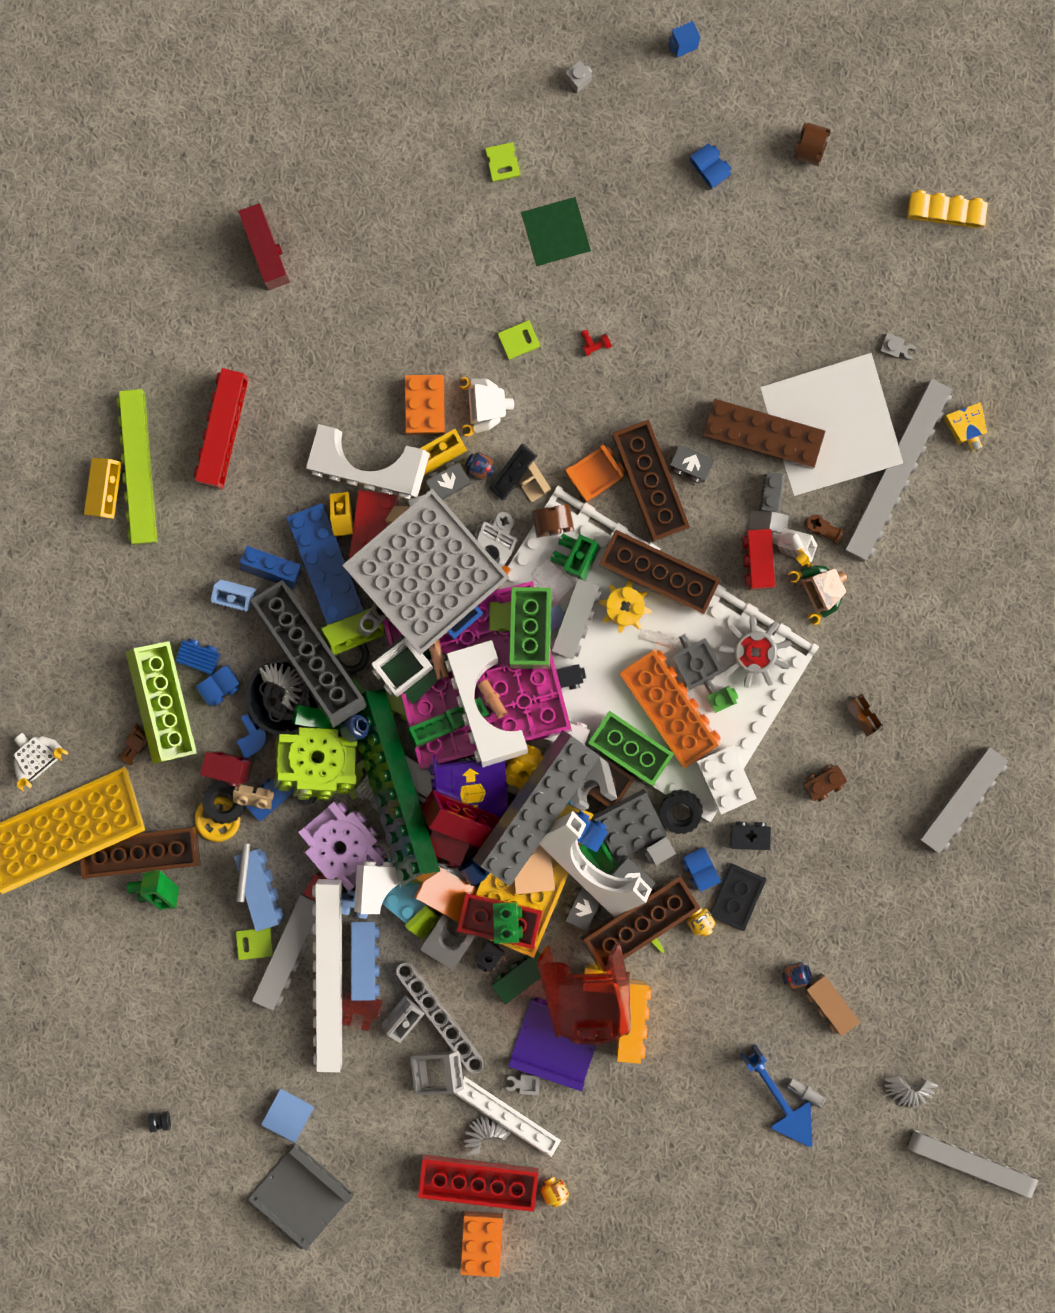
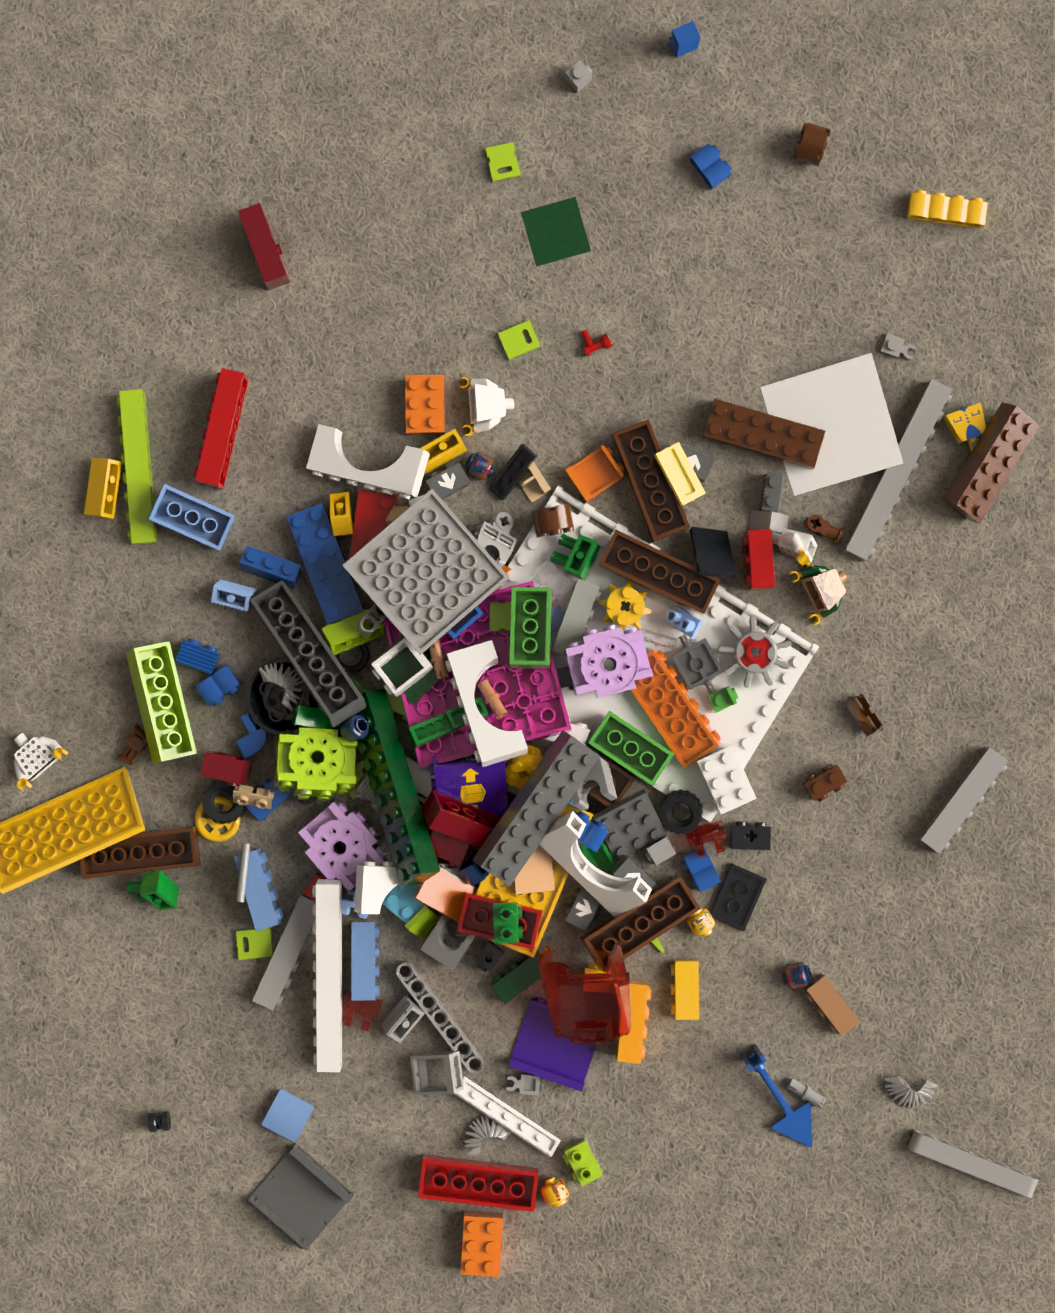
none -> medium blue brick [147,484,235,551]
none -> lime brick [562,1138,603,1186]
none -> lavender piece [564,625,653,698]
none -> light yellow piece [654,442,705,506]
none -> light blue hips [666,606,703,639]
none -> yellow brick [670,959,699,1020]
none -> clear red plate [685,820,726,858]
none -> black tile [689,527,736,579]
none -> reddish brown brick [942,402,1040,523]

